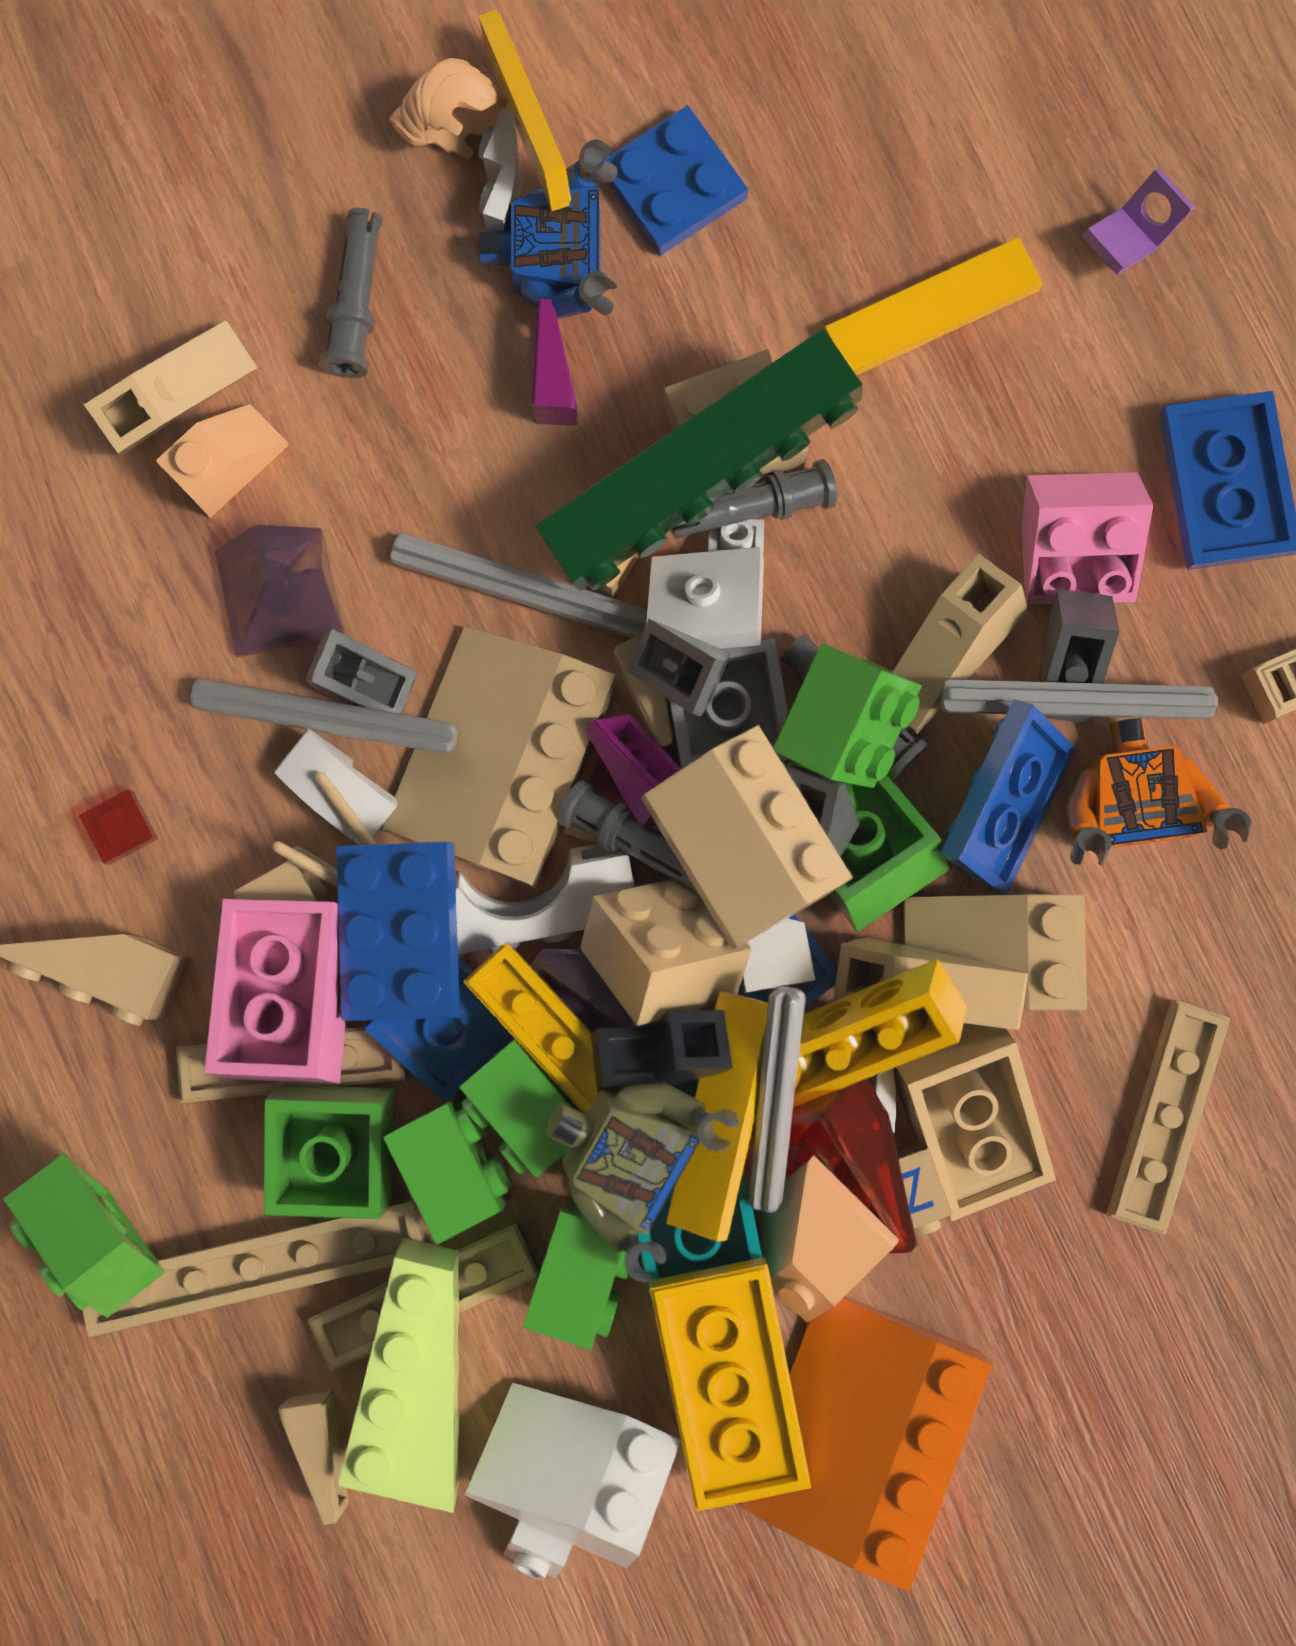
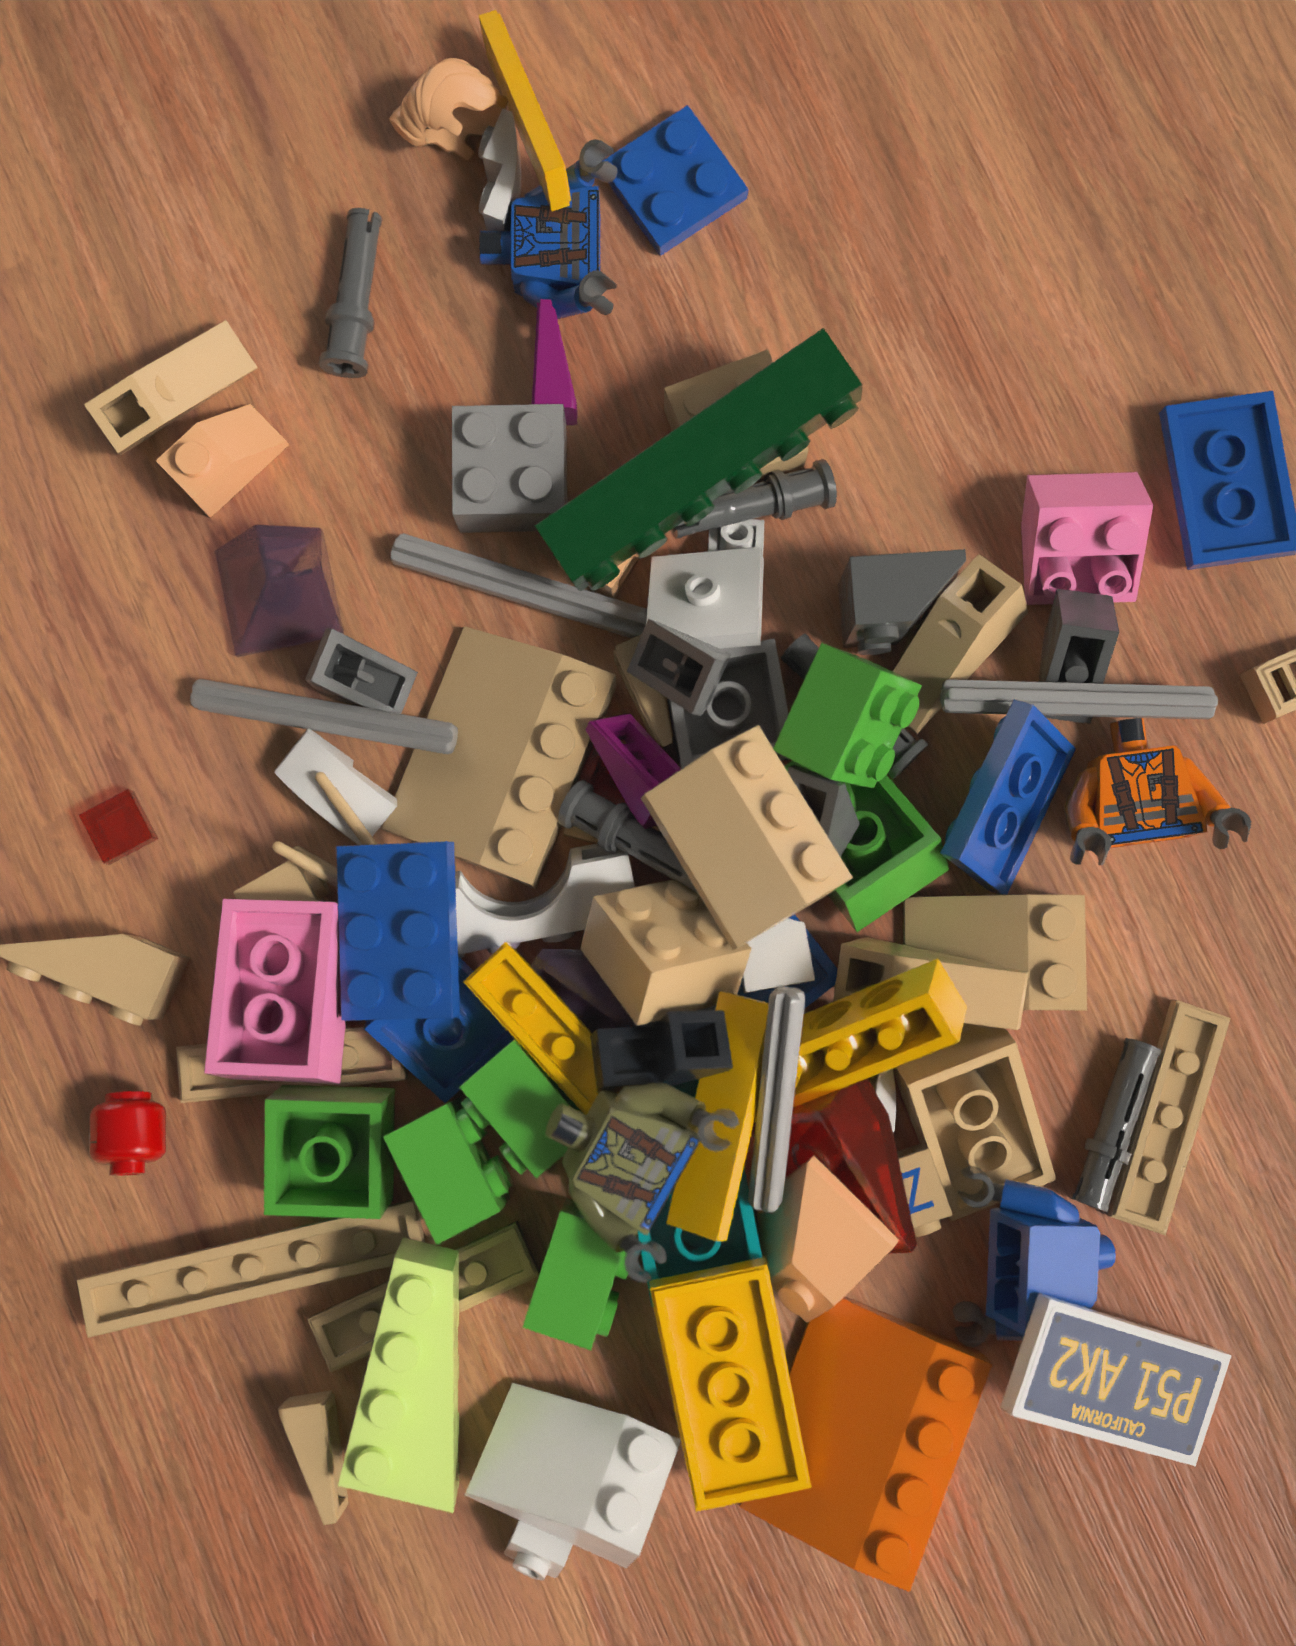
bright green brick [3,1153,165,1318] -> none
yellow tile [825,237,1043,375] -> none
medium lavender bracket [1082,168,1194,275] -> none
none -> red head [89,1091,166,1176]
none -> light grey brick [452,404,568,533]
none -> dark grey slope [838,549,966,655]
none -> blue torso [952,1166,1116,1348]
none -> tile [1000,1293,1232,1466]
none -> dark grey pin [1071,1038,1161,1212]

